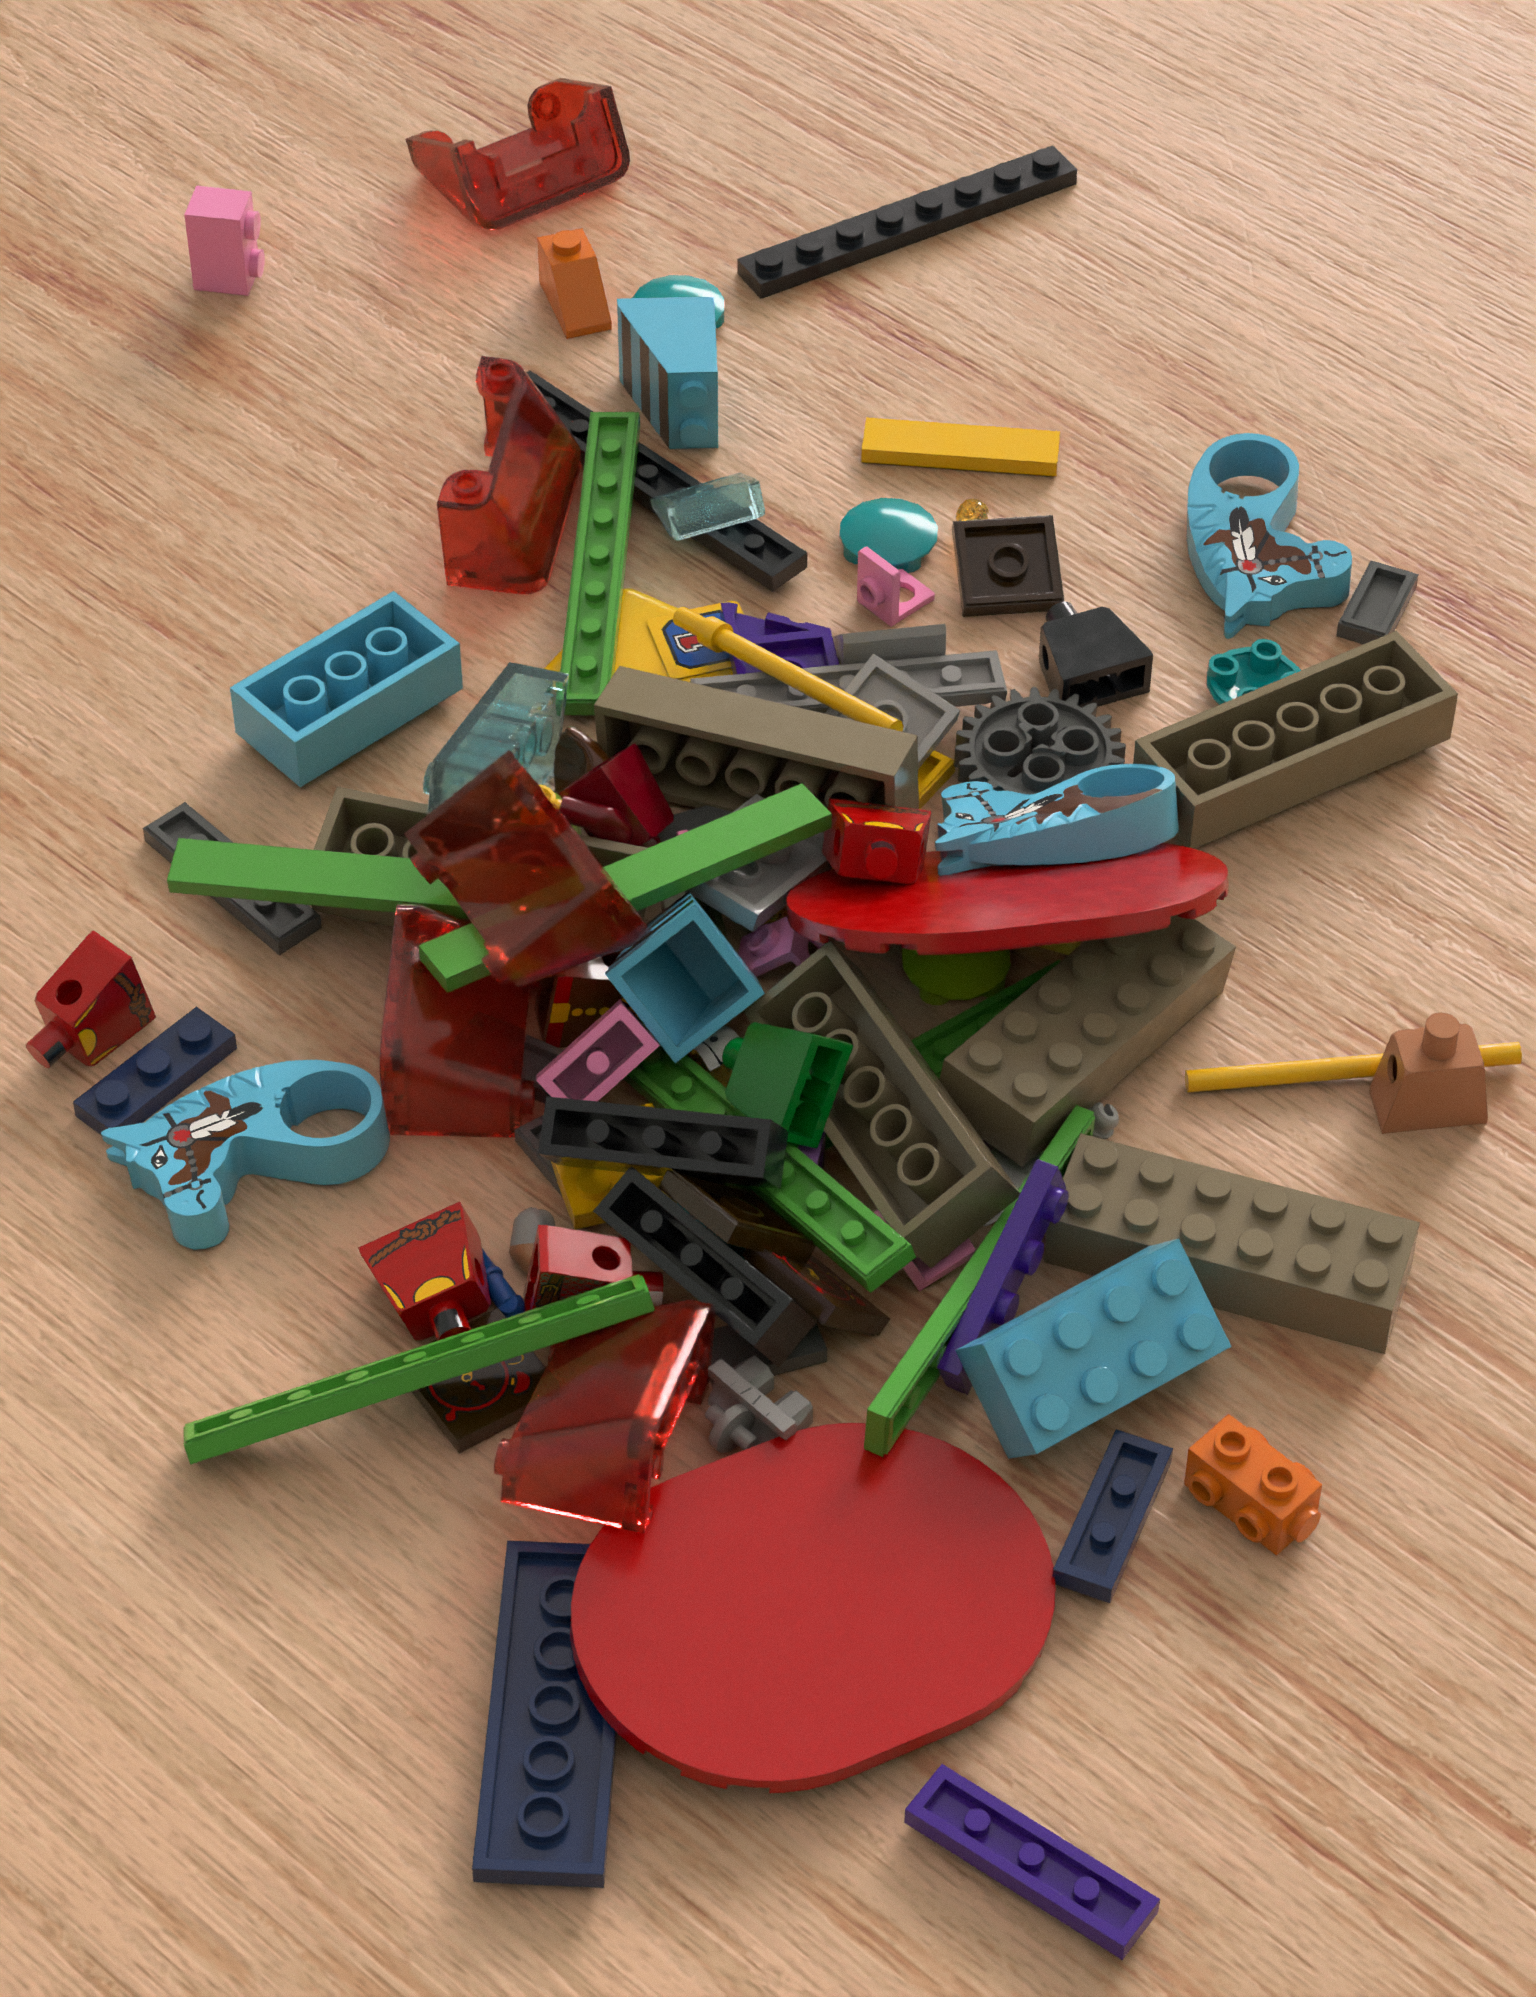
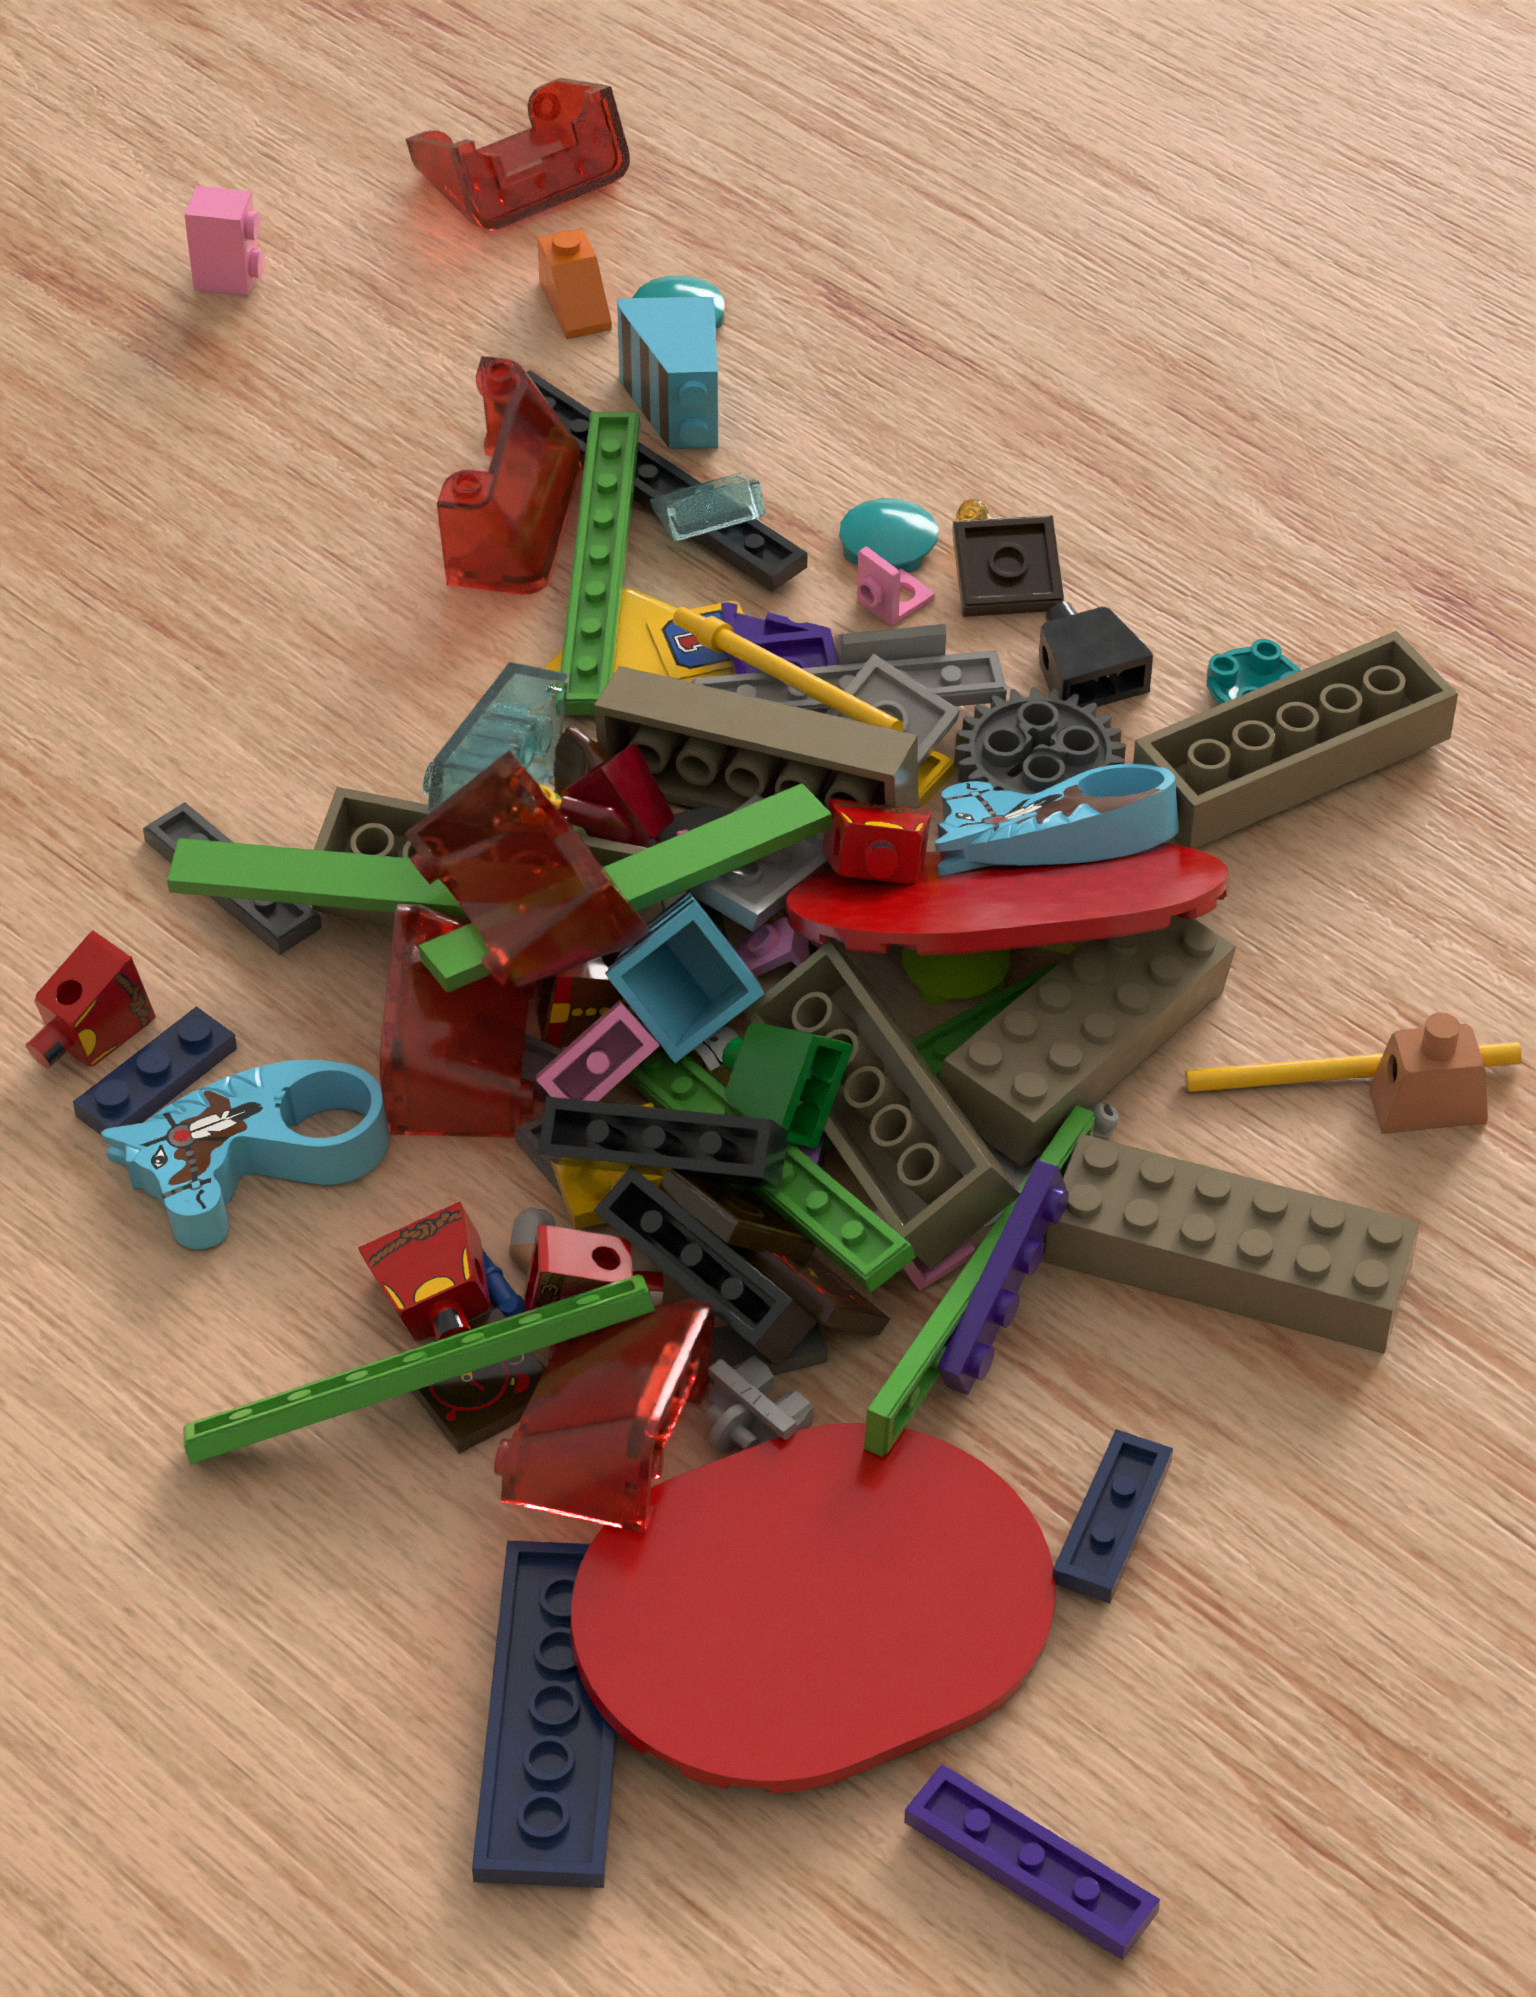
medium azure brick [230,591,463,788] -> none
black plate [737,145,1078,299] -> none
yellow tile [861,417,1060,476] -> none
medium azure brick [955,1239,1232,1459] -> none
orange brick [1184,1414,1322,1556] -> none
medium azure animal [1186,433,1352,639] -> none
dark grey tile [1336,561,1419,644] -> none

